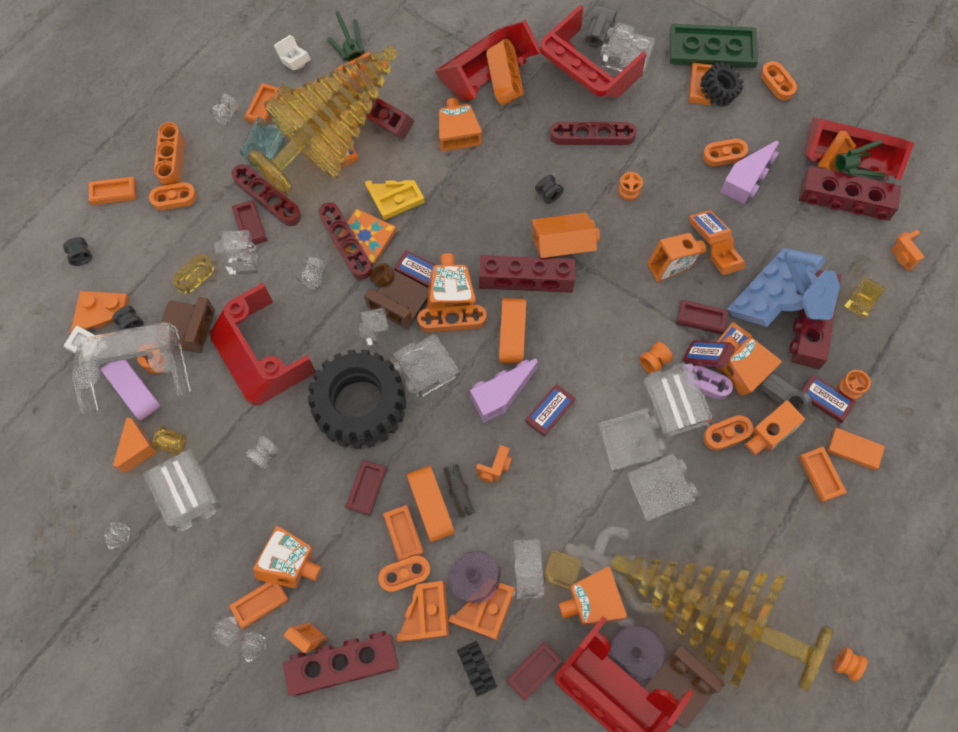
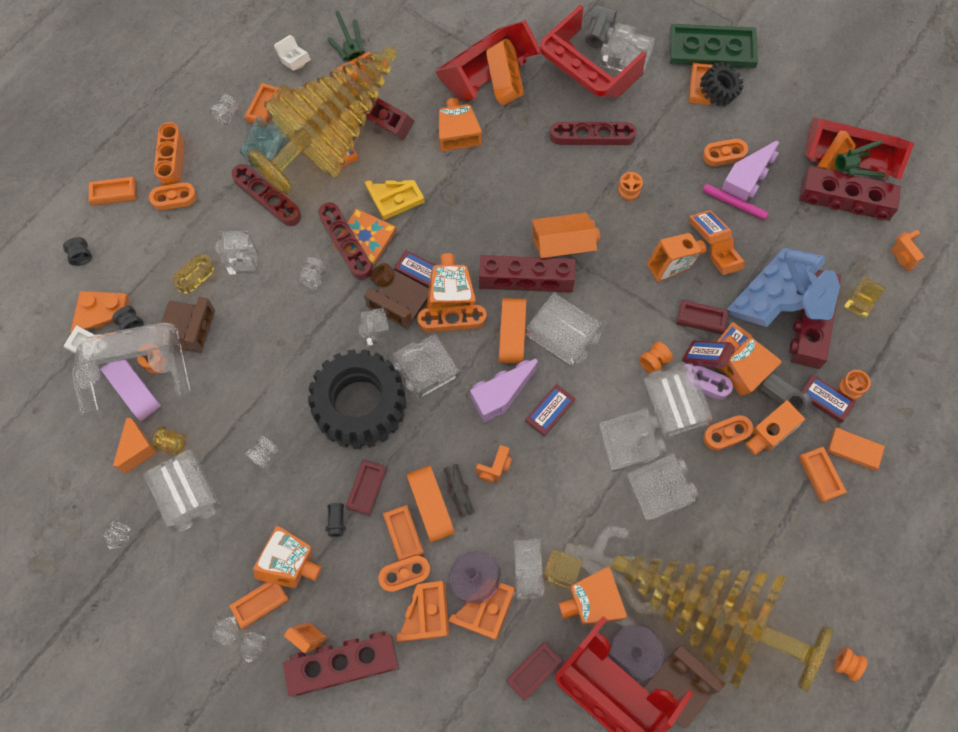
red windscreen [210,283,316,405] -> none
dark red tile [232,200,267,248] -> none
black tyre [457,640,497,697] -> none
black wheel [535,175,564,204] -> none
orange plate [760,61,797,100] -> none
none -> black pin [325,503,346,537]
none -> clear brick [525,293,602,369]
none -> dark pink bar [702,183,769,221]

